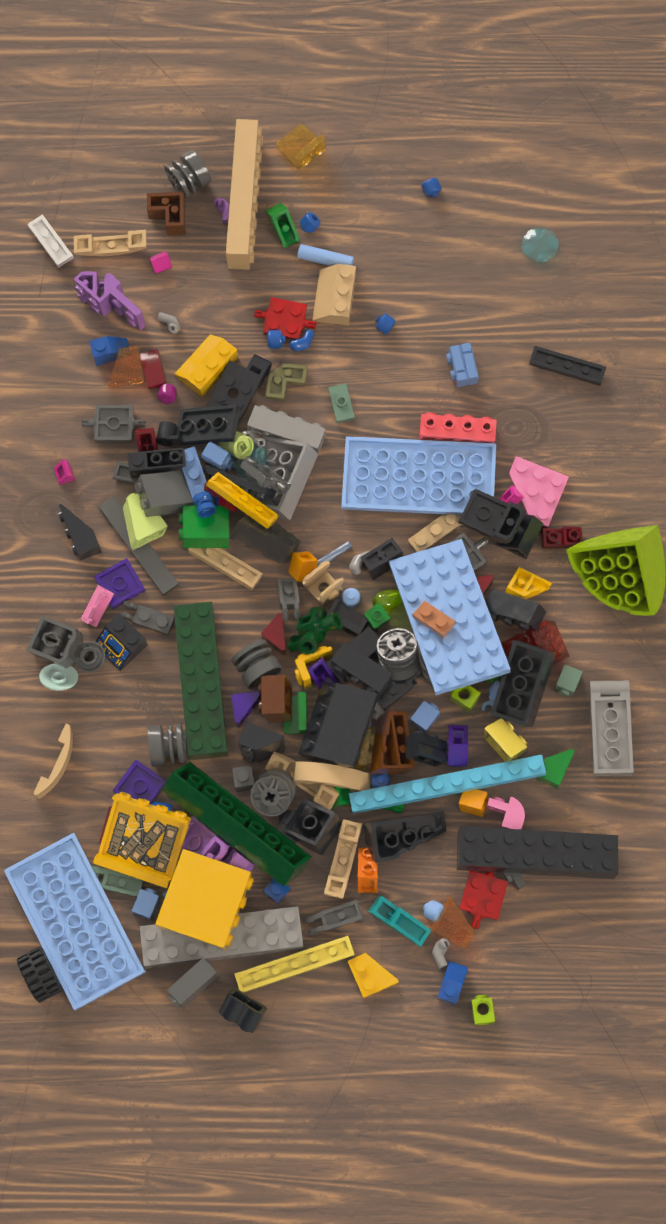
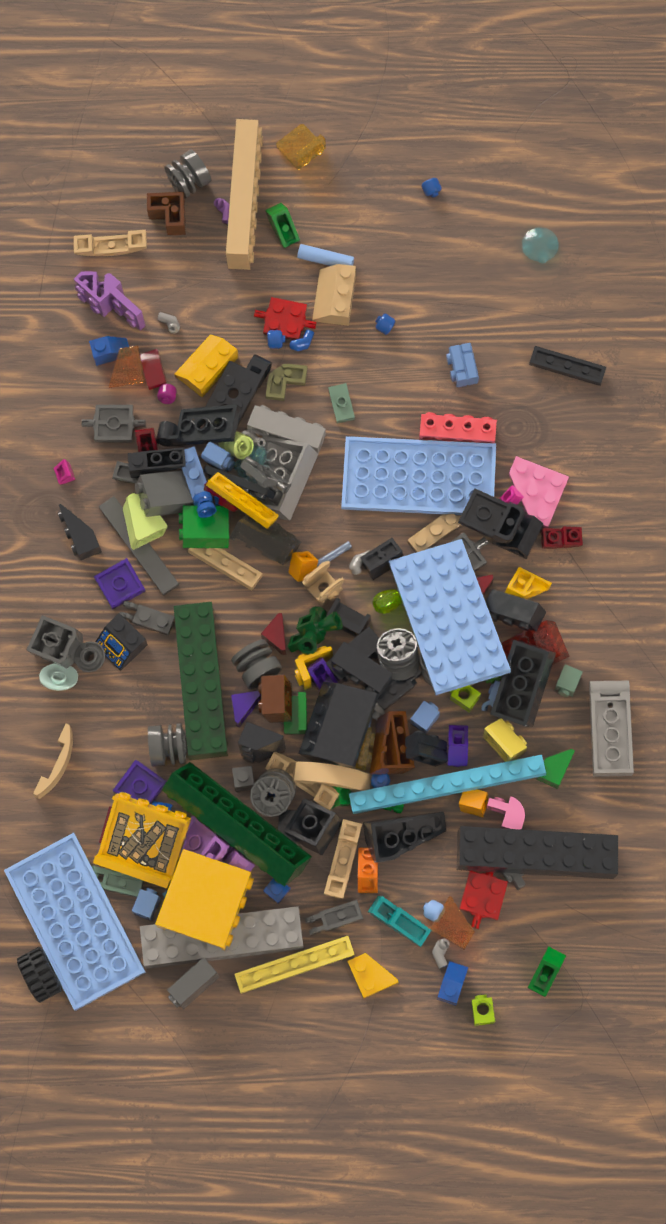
white plate [27,215,73,268] -> none
bright pink hinge [81,585,114,627] -> none
dark pink slope [149,251,172,274] -> none
black brick [219,988,267,1033] -> none
dark grey hinge [277,579,300,620] -> none
blue piece [300,212,320,233] -> none
light blue piece [342,588,361,609] -> none
green bracket [364,603,390,632] -> none
nougat plate [412,600,456,638] -> none
lime brick [566,525,666,616] -> none
none -> green slope [528,946,566,997]

